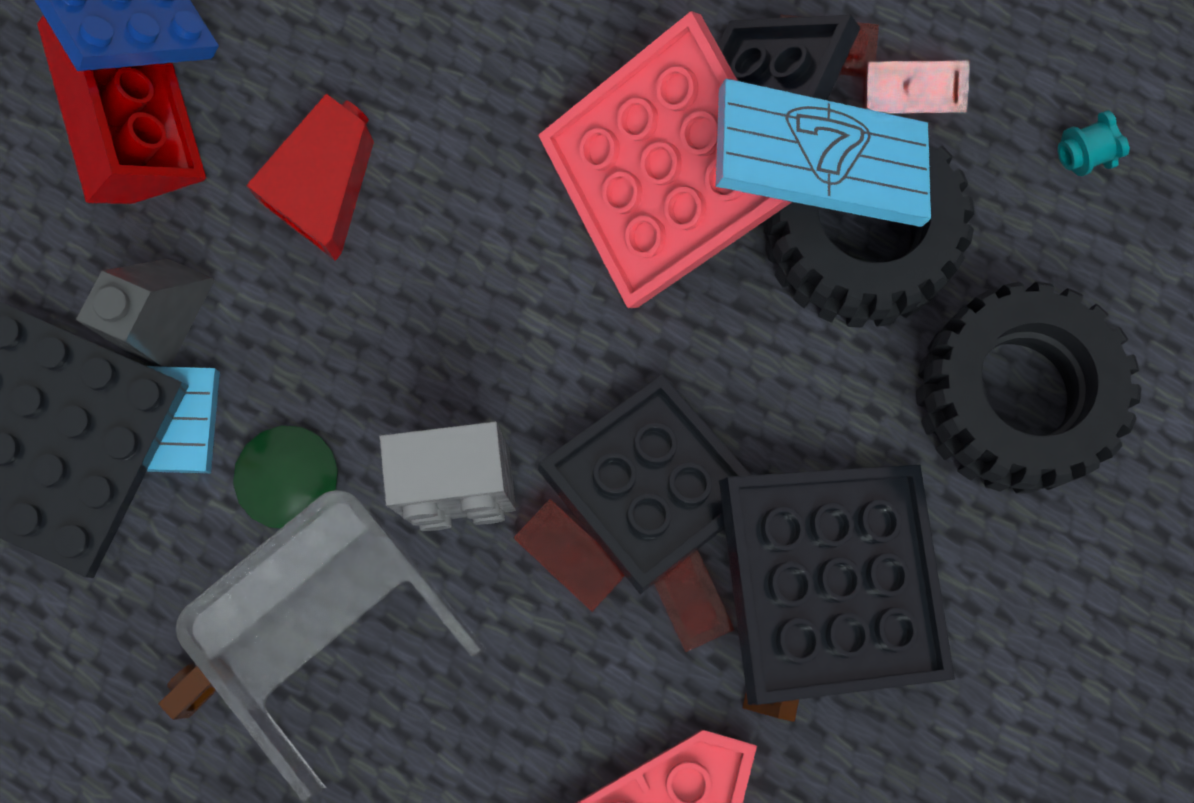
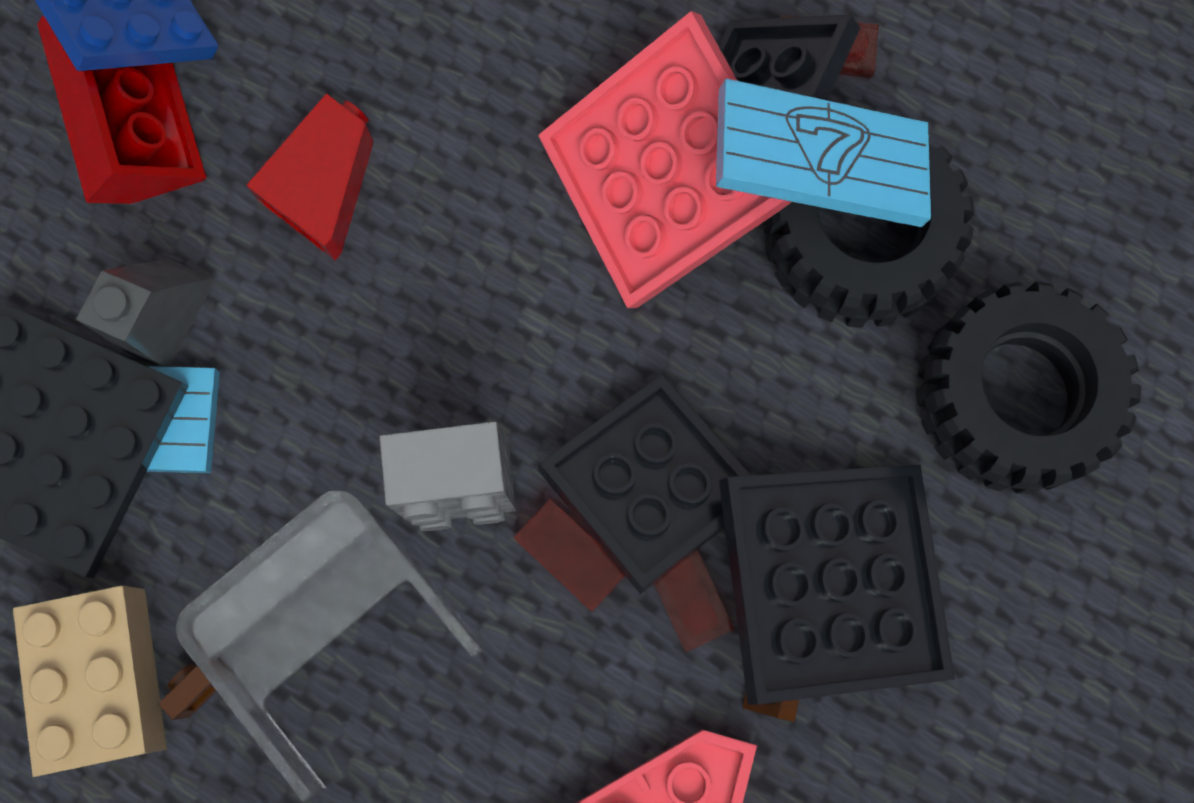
dark green dish [233,425,338,529] -> none
clear red plate [863,60,970,113] -> none
teal brick [1057,110,1130,177] -> none
none -> tan brick [13,585,167,777]

